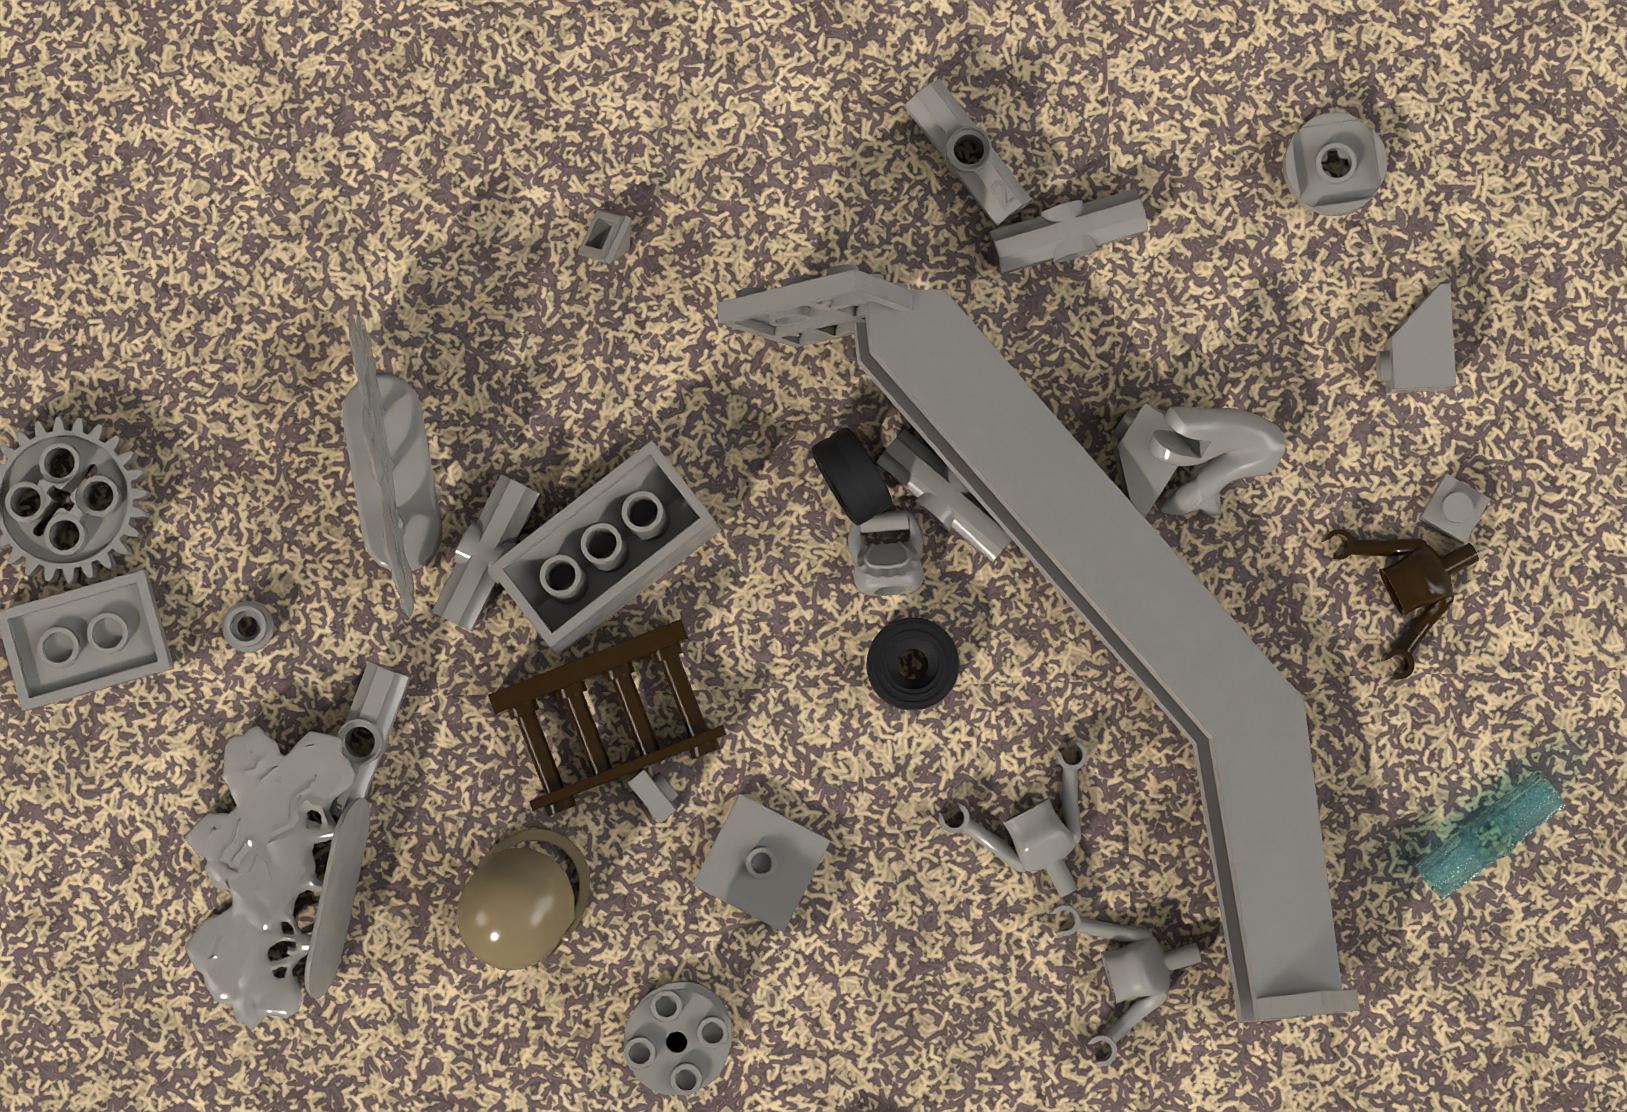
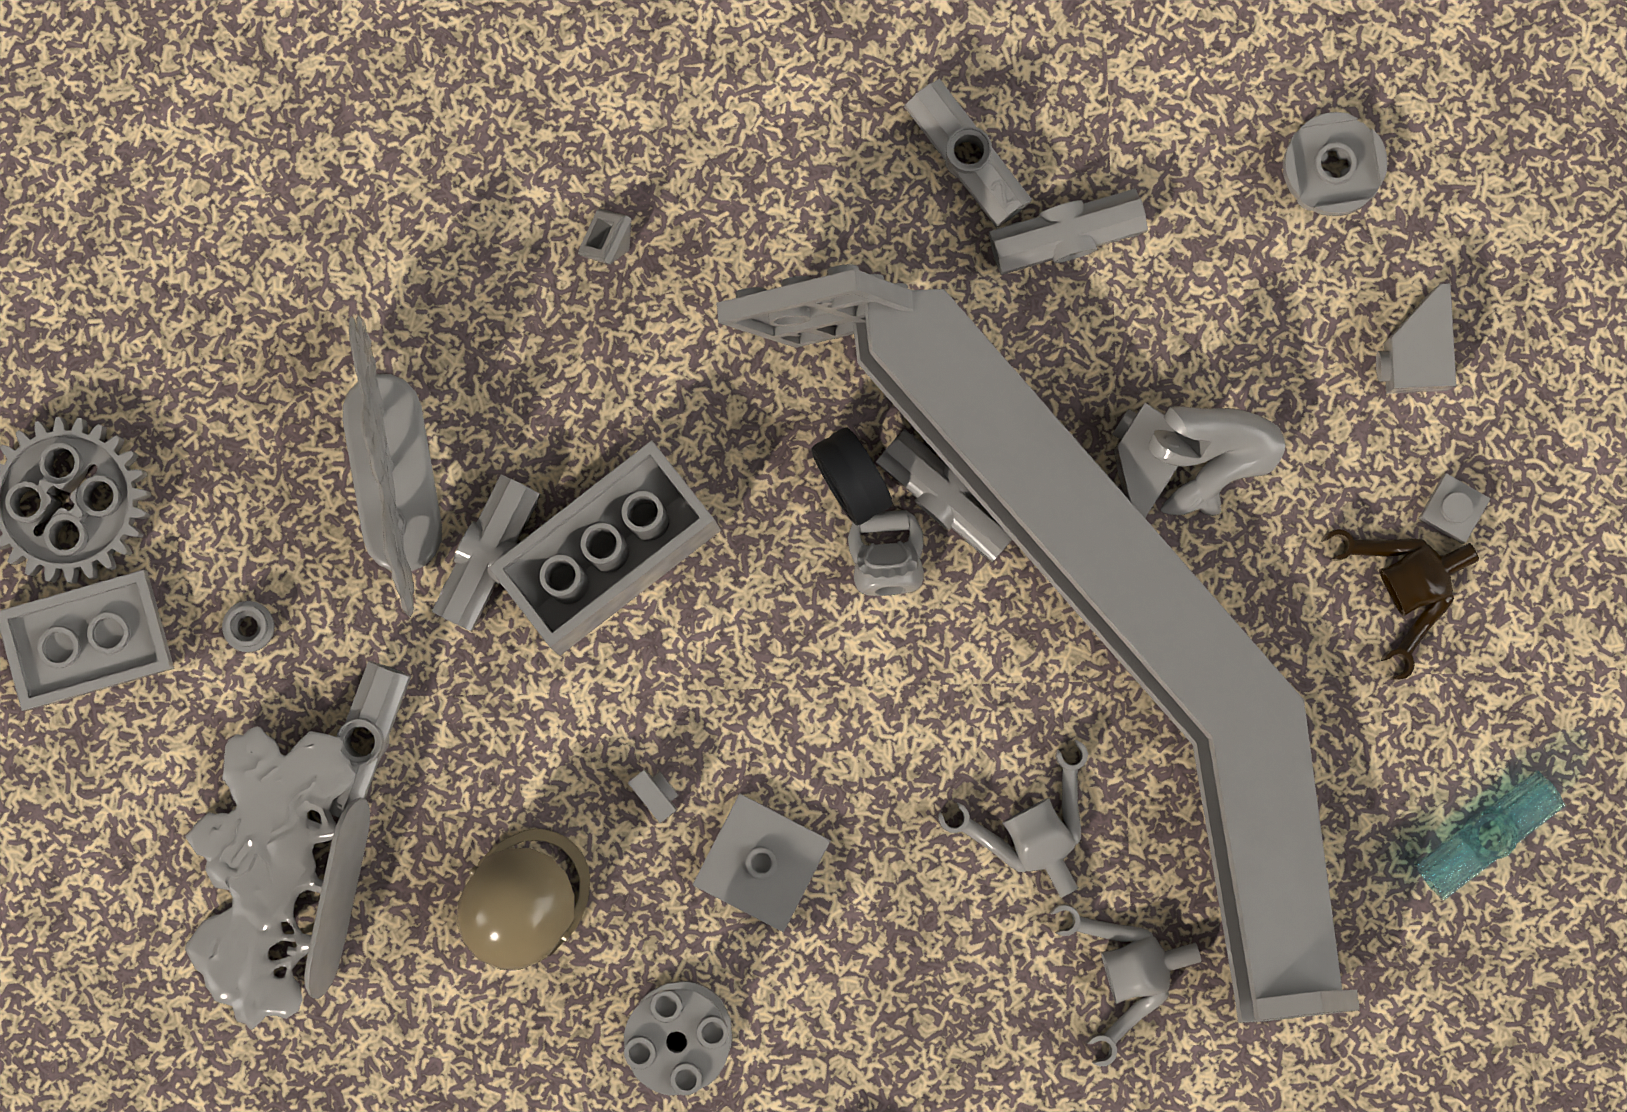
dark brown fence [488,619,727,816] -> none
black tyre [866,617,959,711] -> none

